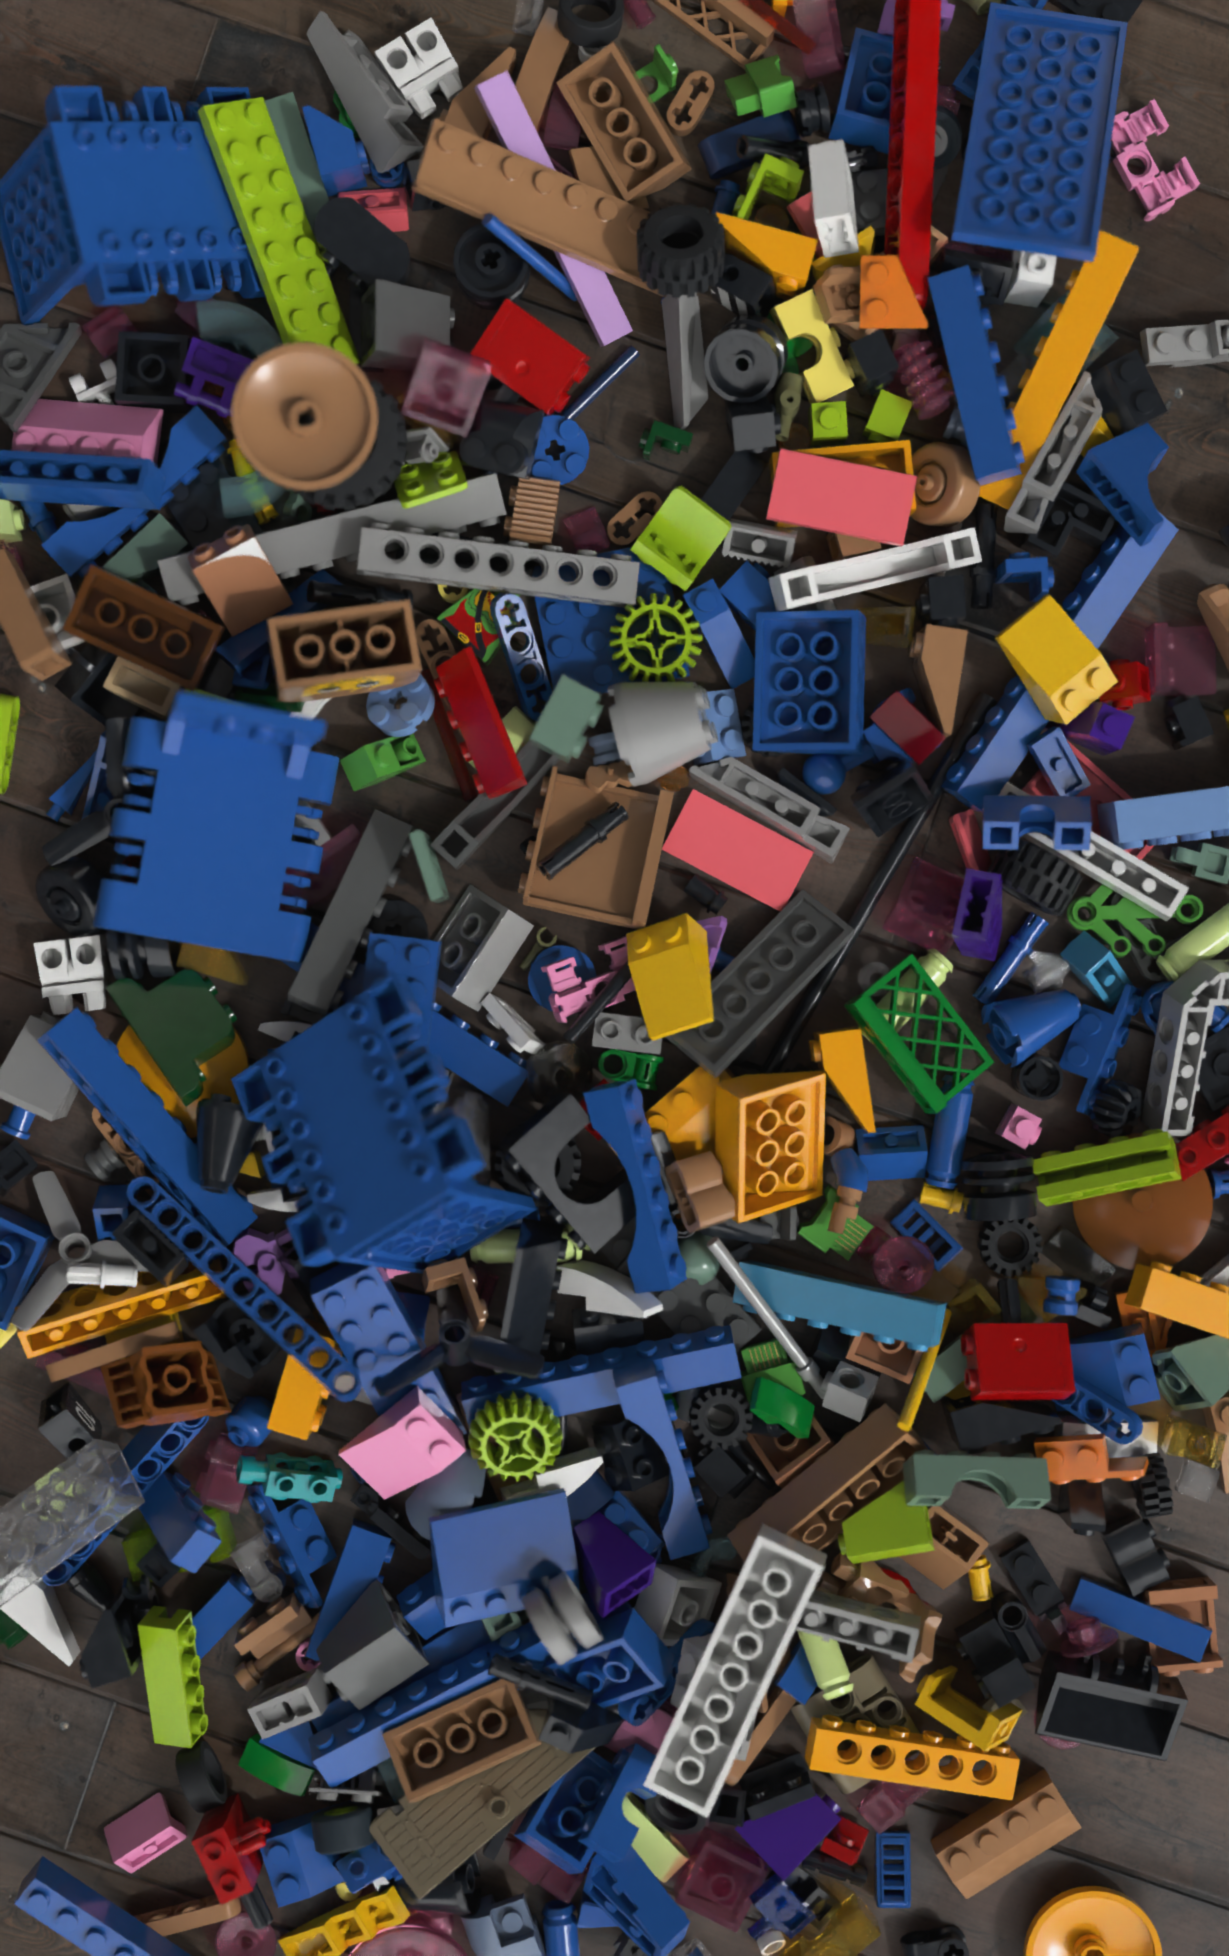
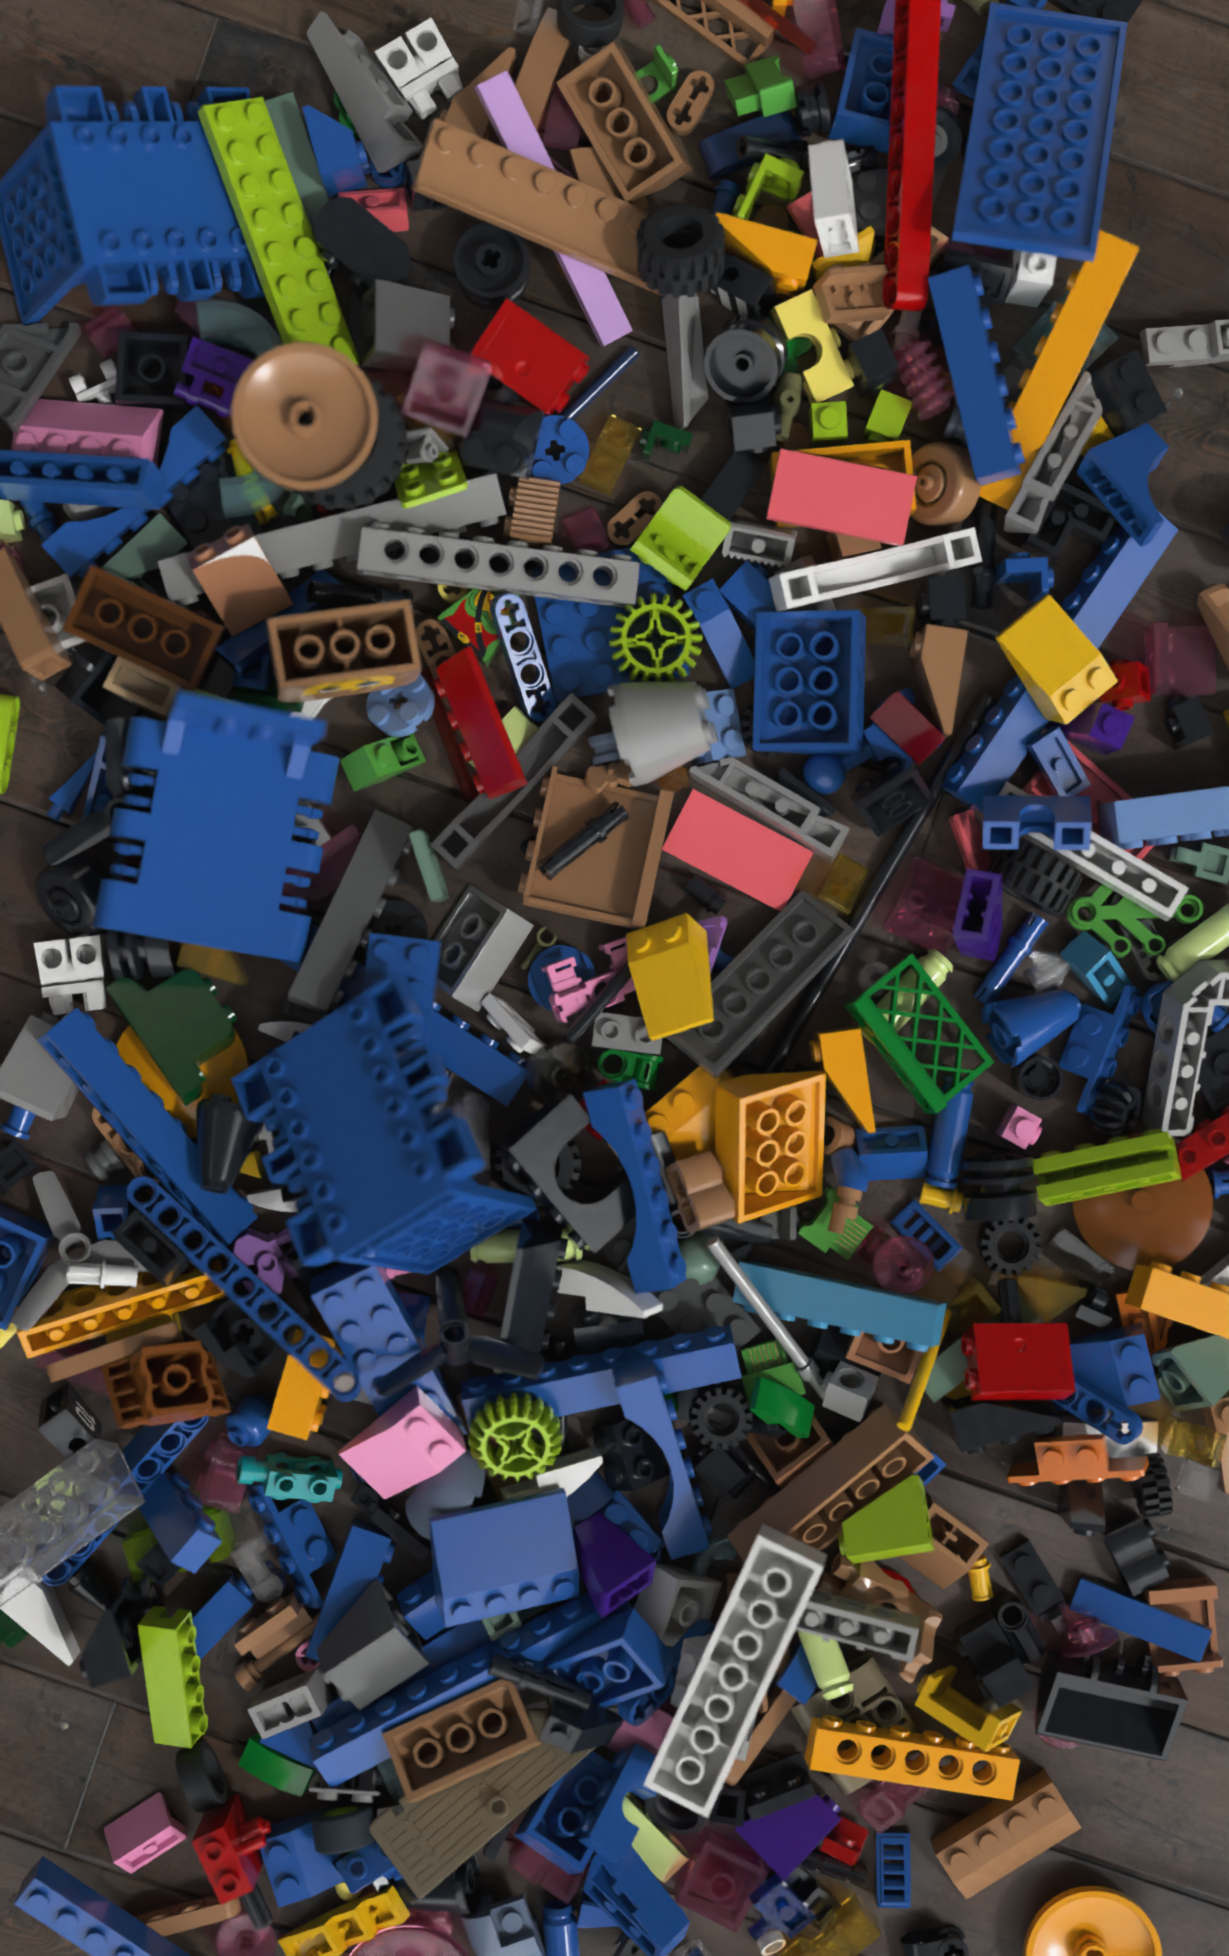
medium nougat bracket [421,1257,489,1333] -> none
blue bar [482,213,577,301] -> none
light grey wheel [522,1571,604,1666] -> none
sand green brick [530,675,603,763] -> none
orange wing [860,255,928,329] -> none
sand green arch [903,1450,1051,1509] -> none
blue wheel [1043,1275,1080,1315] -> none
bright pink piece [1111,99,1200,221] -> none
none -> clear yellow slope [579,414,641,496]
none -> clear yellow slope [815,853,870,916]

